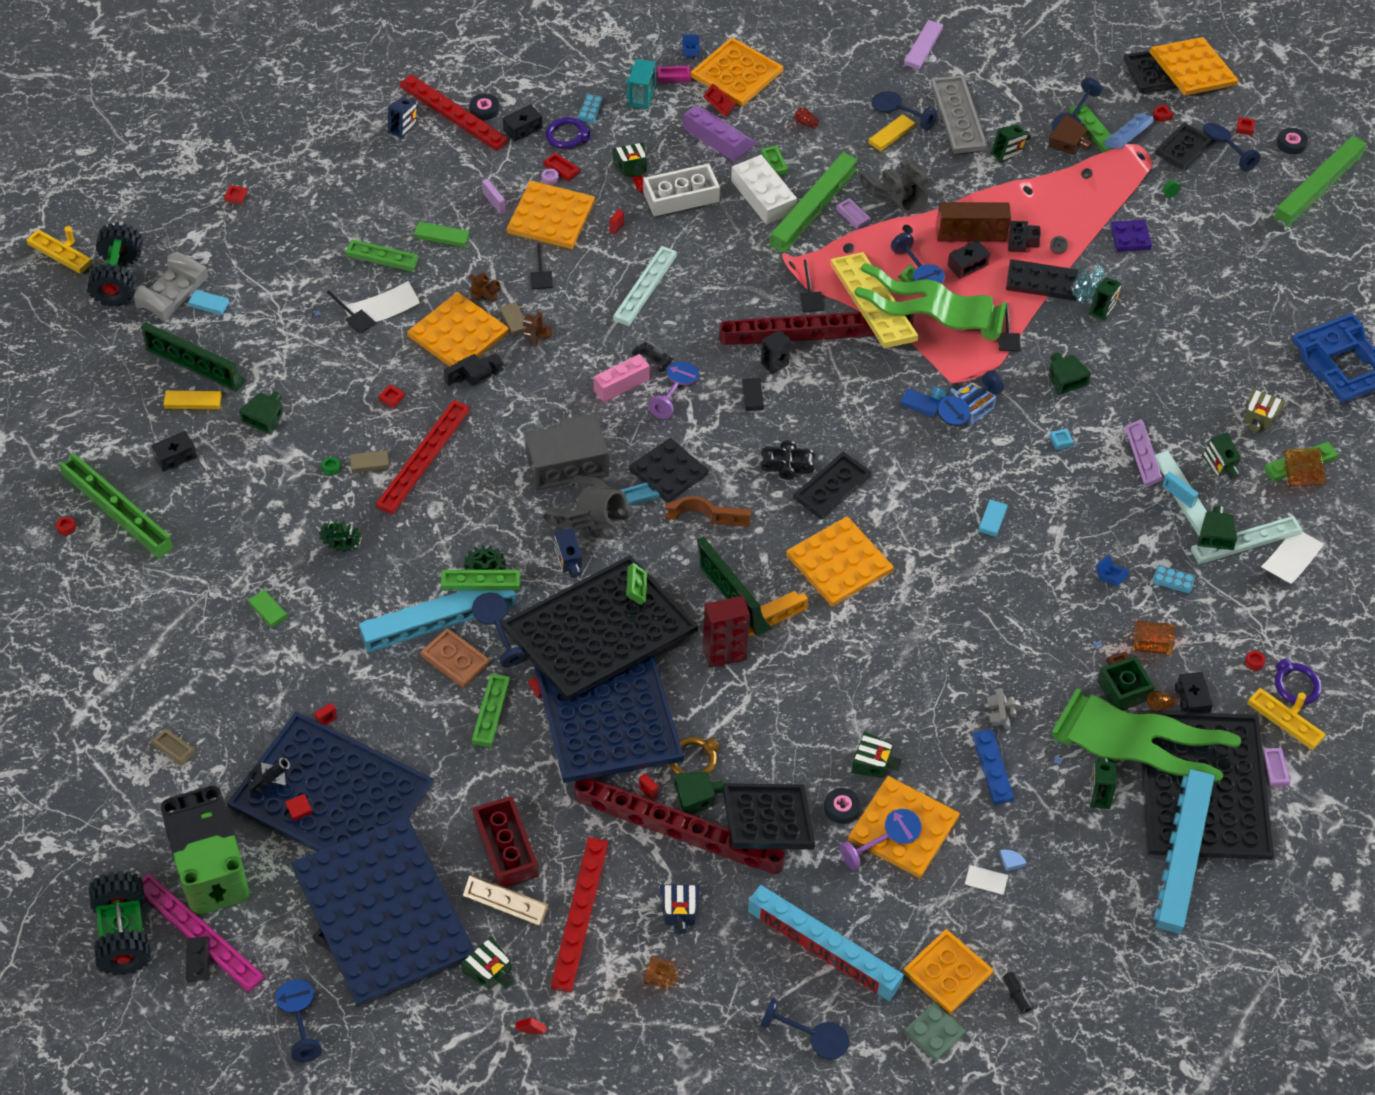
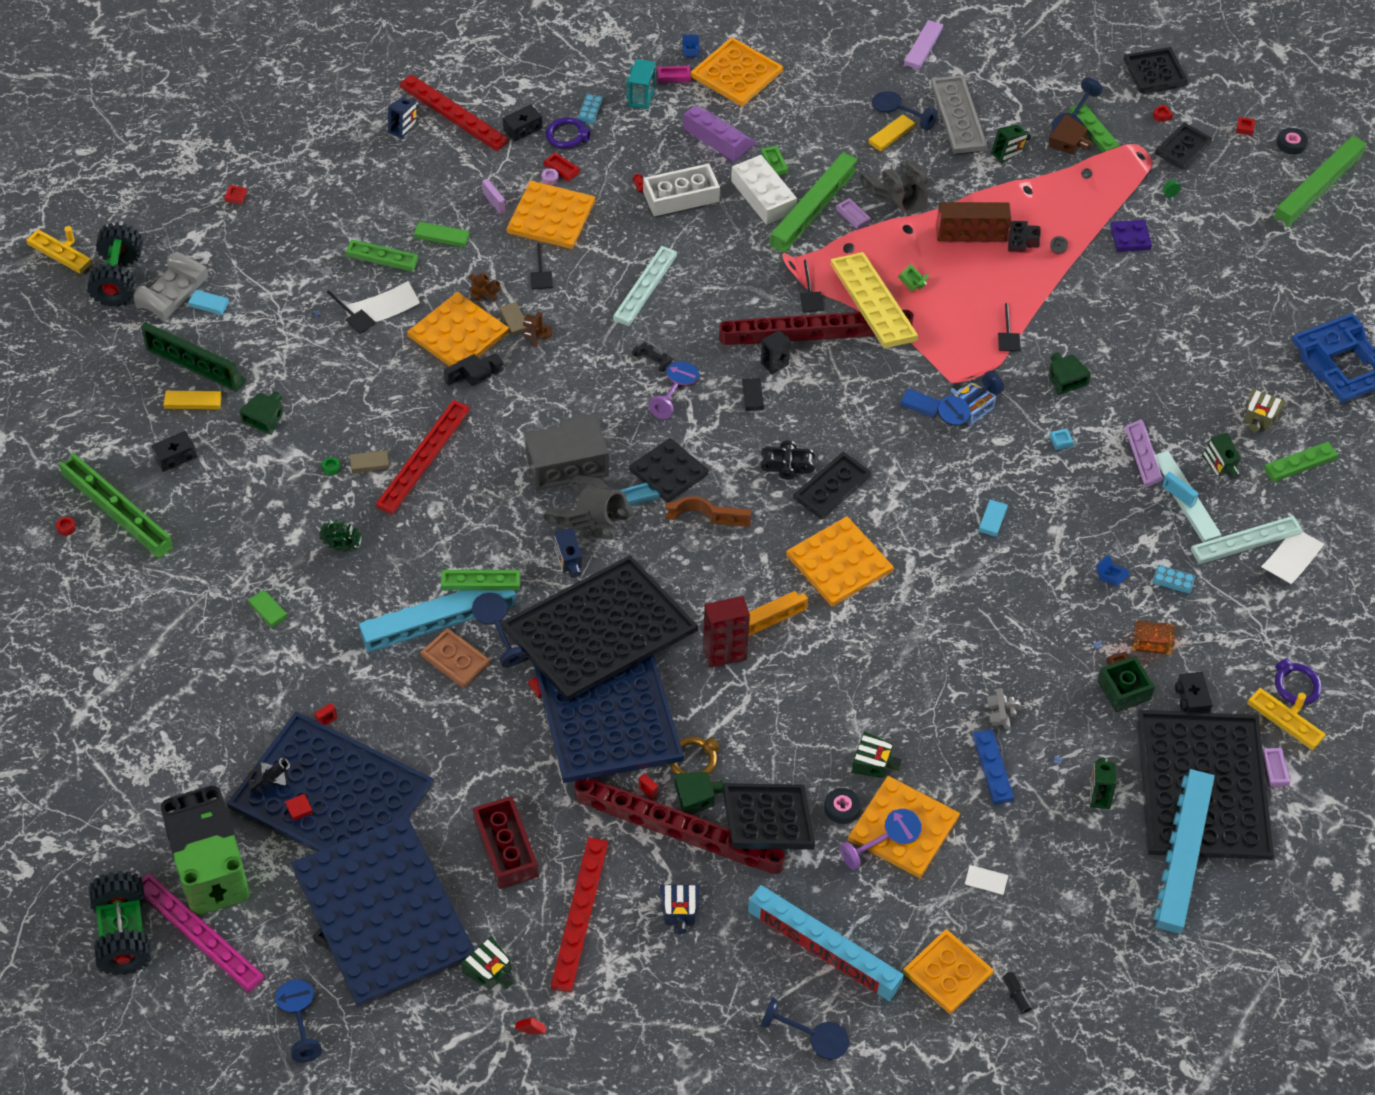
dark tan tile [151,728,196,767] -> none
black plate [185,936,210,982] -> none
red plate [378,385,405,409] -> none
tan plate [463,875,548,926] -> none
dark green gear [464,545,506,570] -> none
black bush [469,93,500,120] -> none
bright green plate [472,673,510,748] -> none
bright pink brick [593,354,650,403] -> none
red tile [609,209,624,234] -> none
dark green torso [612,142,647,177] -> none
bright green plate [626,563,647,605] -> none
clear orange brick [644,956,679,990] -> none
dark green arch [697,537,773,636] -> none
red plate [703,83,737,117] -> none
clear red cone [793,107,820,129] -> none
bright green flag [854,263,1007,341] -> none
piece [890,232,945,284] -> none
sand green plate [904,1002,966,1062] -> none
dark azure plate [929,386,947,401] -> none
black brick [947,240,990,279] -> none
light blue tile [999,850,1027,871] -> none
black plate [1006,259,1080,301] -> none
bright green flag [1052,688,1241,782] -> none
clear light blue brick [1071,261,1105,301] -> none
dark green torso [1089,277,1122,321] -> none
medium blue plate [1105,113,1153,149] -> none
clear orange cone [1147,691,1175,711] -> none
light orange plate [1149,37,1239,96] -> none
dark green torso [1197,506,1237,550] -> none
dark blue piece [1203,123,1261,172] -> none
red tile [1245,651,1266,671] -> none
clear orange tile [1283,448,1326,487] -> none

